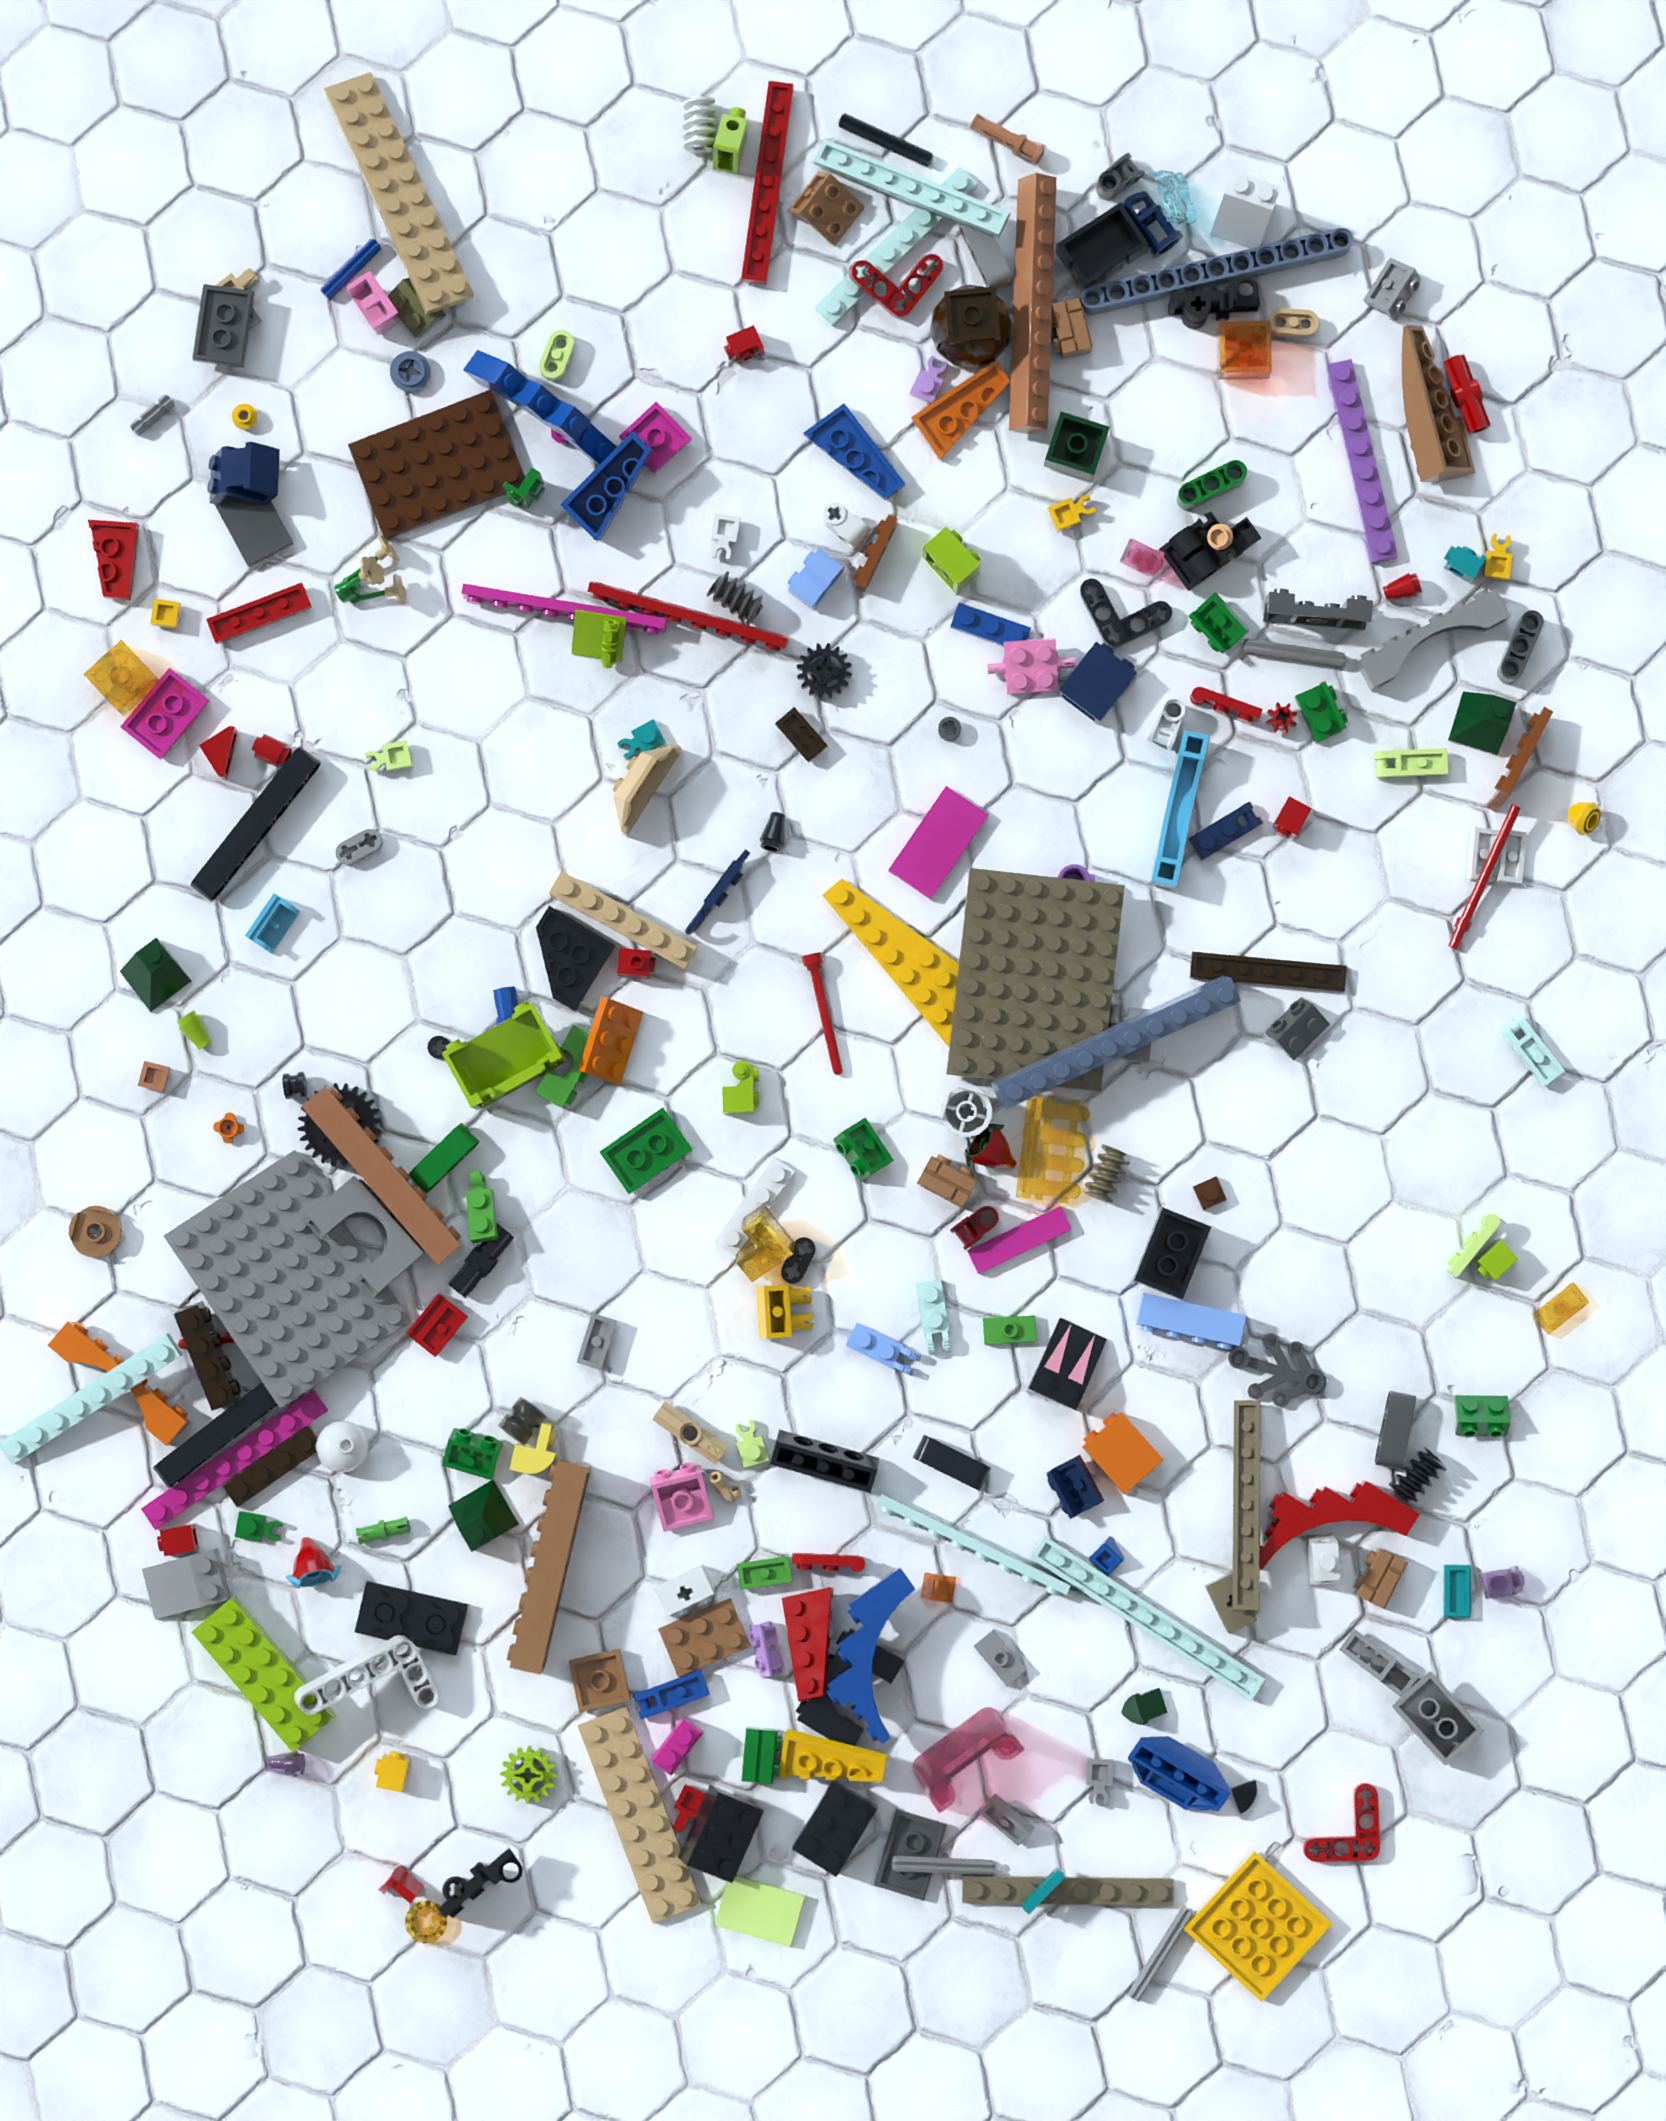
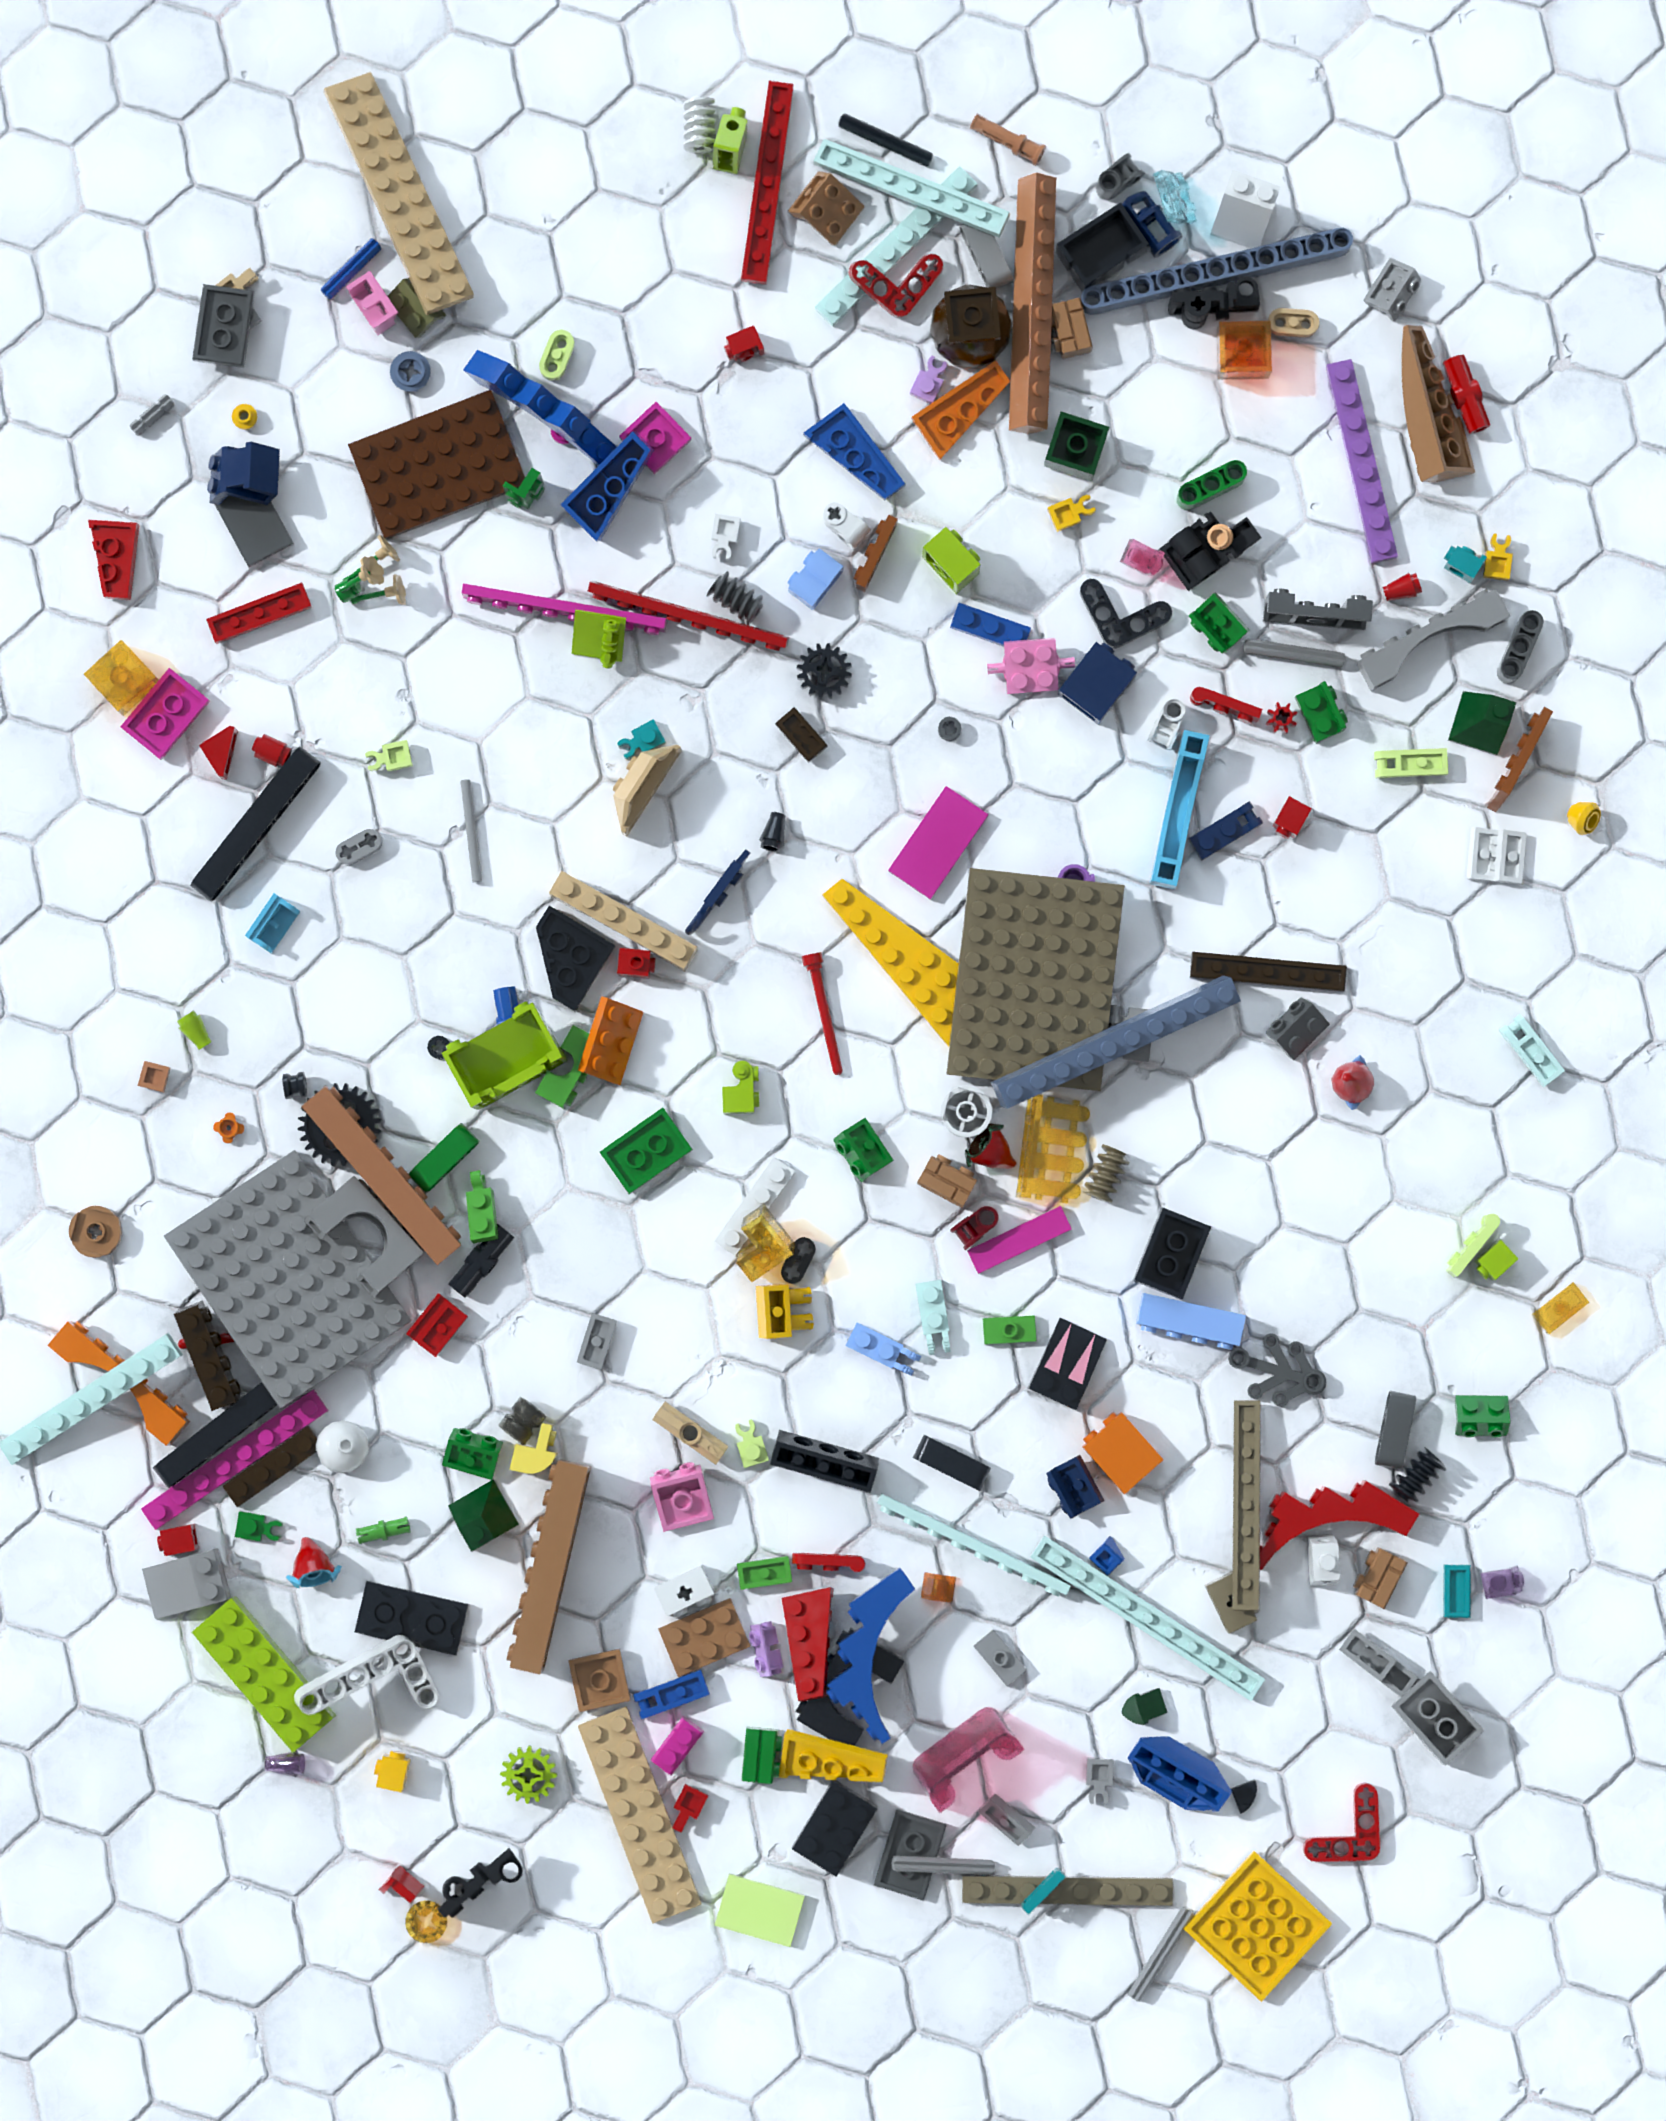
dark green slope [119,937,192,1012] -> none
yellow plate [150,598,181,629] -> none
black brick [678,1785,764,1883] -> none
tan arm [709,1471,742,1502] -> none
reddish brown plate [1192,1176,1227,1210] -> none
red bar [1448,804,1521,950] -> none
none -> light grey bar [460,779,482,883]
none -> hat [1331,1055,1374,1110]

